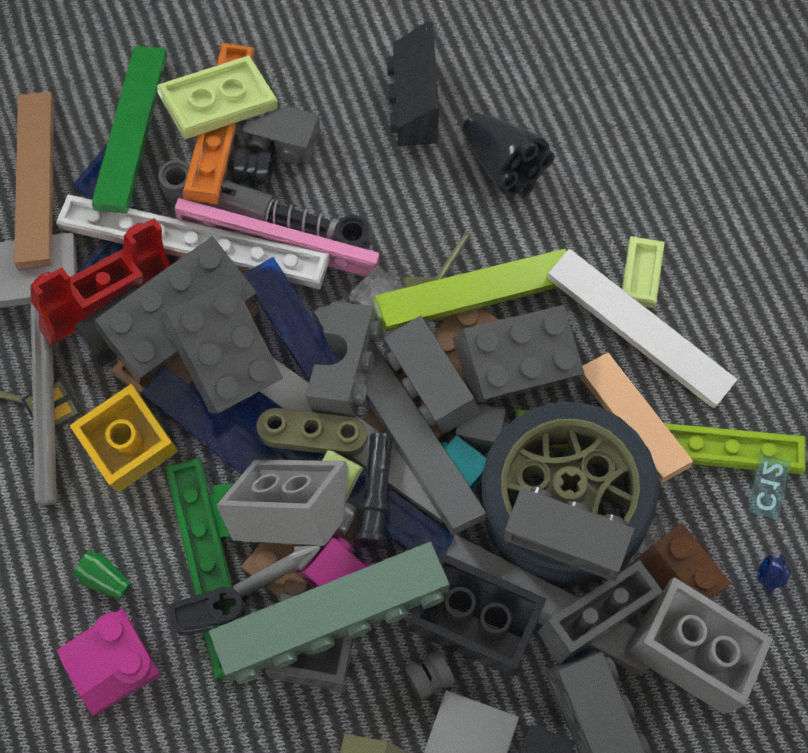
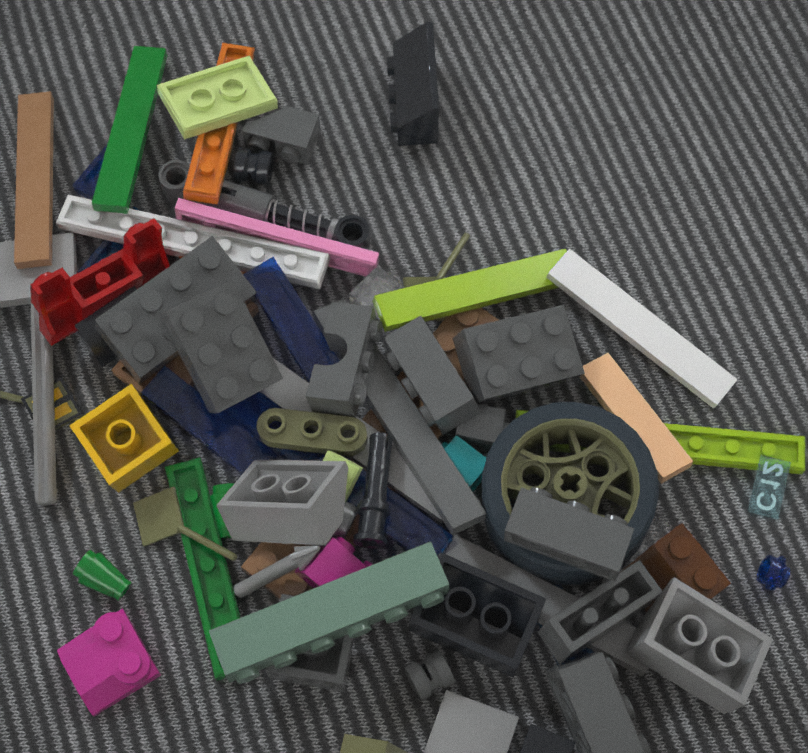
black piece [169,587,247,636] -> none
black cone [462,113,555,197] -> none
yellowish green tile [622,236,665,308] -> none
none -> olive piece [133,486,237,561]

